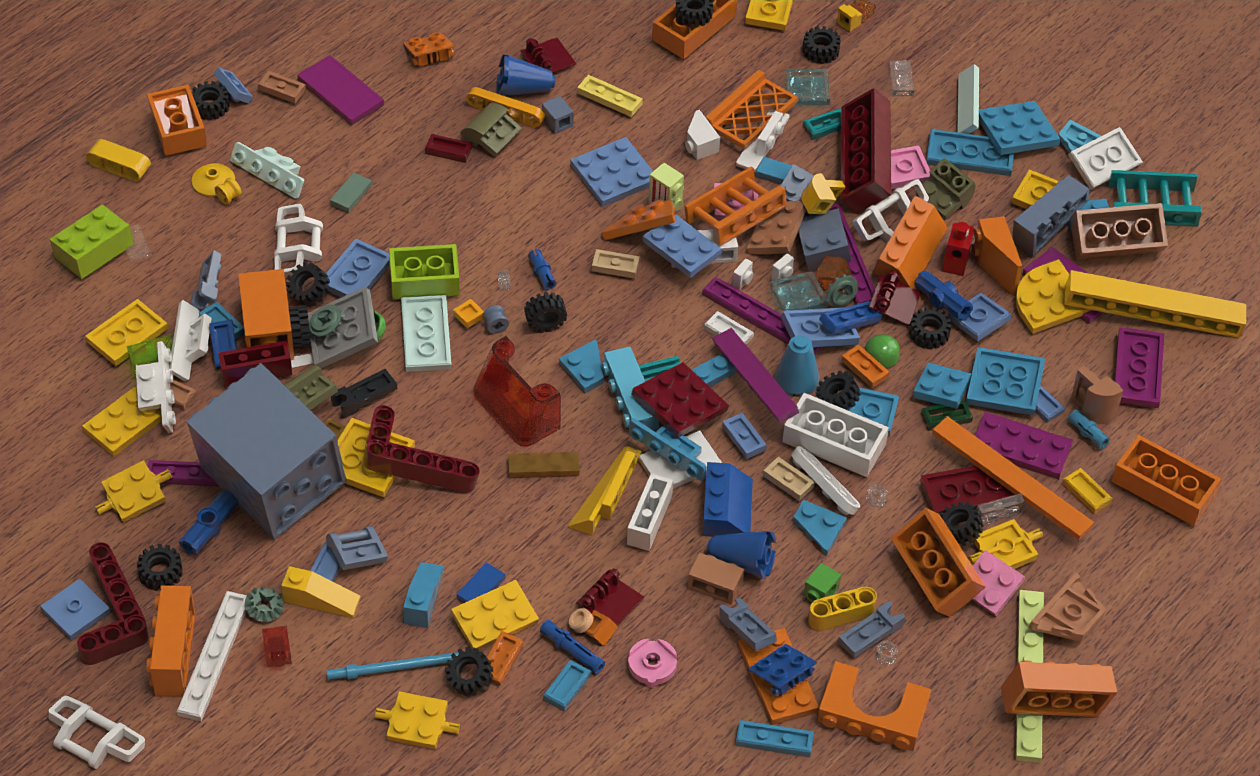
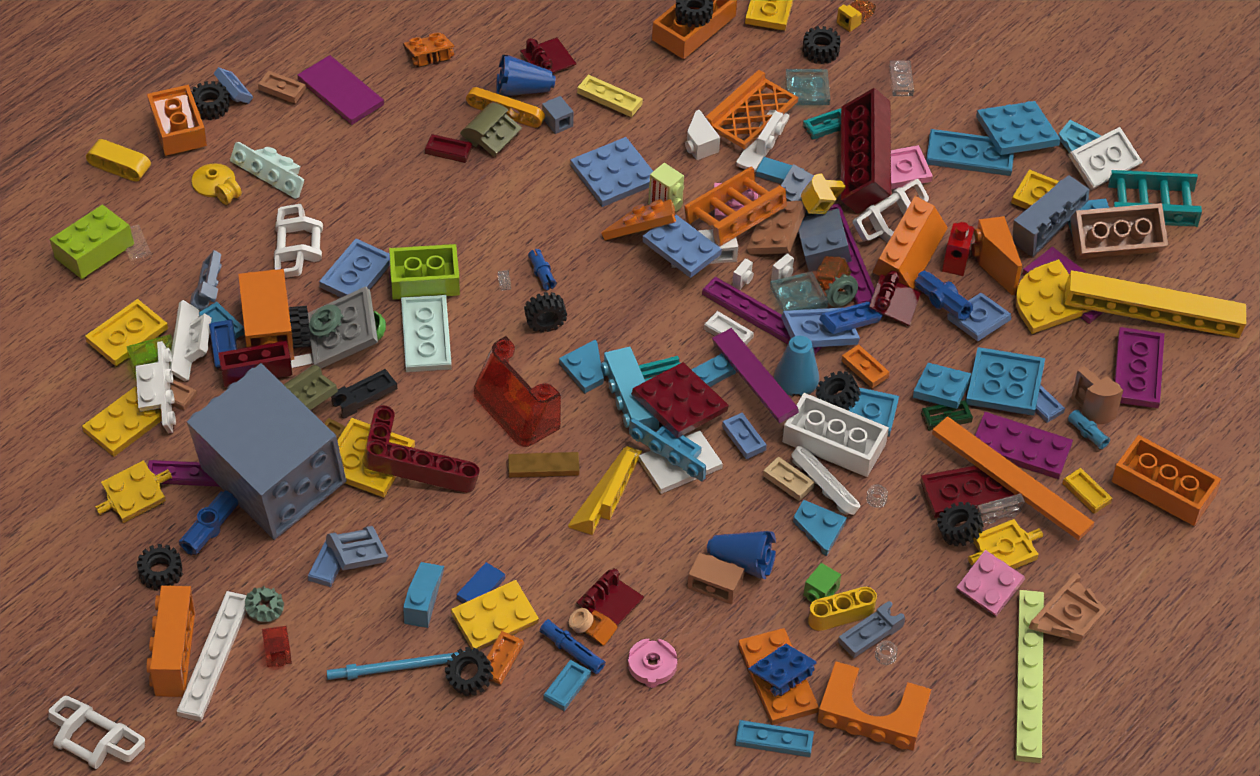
medium blue plate [40,579,111,641] -> none
dark red beam [77,542,149,665] -> none
yellow slope [281,566,361,618] -> none
black tyre [286,262,330,306] -> none
sand green tile [330,172,372,213] -> none
yellow plate [375,691,460,750] -> none
light orange plate [453,299,484,329] -> none
sand blue wheel [483,305,509,334] -> none
tan plate [592,249,640,279] -> none
white brick [627,473,673,551] -> none
blue slope [702,462,753,537] -> none
sand blue plate [719,598,777,651] -> none
bright green hair [865,334,900,368] -> none
orange brick [890,508,986,617] -> none
black tyre [909,307,951,349] -> none
olive brick [915,158,976,220] -> none
light aqua tile [958,64,979,134] -> none
orange brick [1001,660,1117,717] -> none

